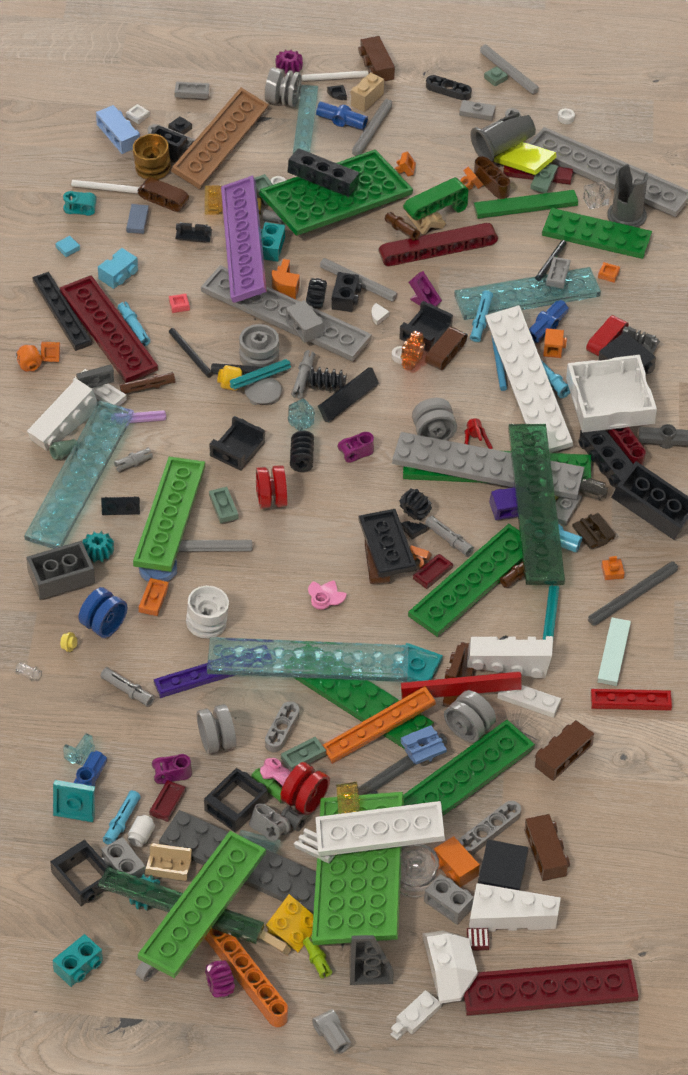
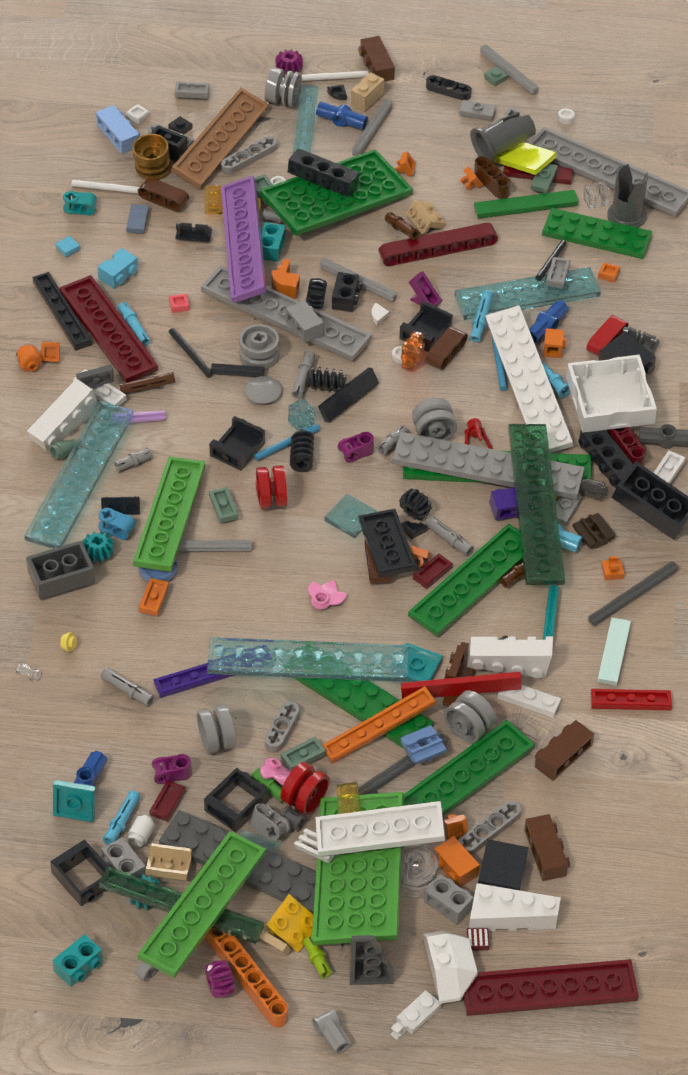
clear light blue bracket [63,733,95,766] -> none
blue wheel [78,587,128,638] -> none
white wheel [186,585,229,639] -> none
yellow head [217,365,242,391] -> none
teal axle [230,359,291,390] -> none
green beam [403,177,469,221] -> none
none -> dark azure piece [98,508,136,540]
none -> light grey beam [221,136,277,174]
none -> dark azure bar [254,424,320,461]
none -> clear light blue tile [324,494,378,538]
none -> light grey pin [377,425,409,455]
none -> orange tile [444,814,468,839]
none -> white plate [654,451,686,484]

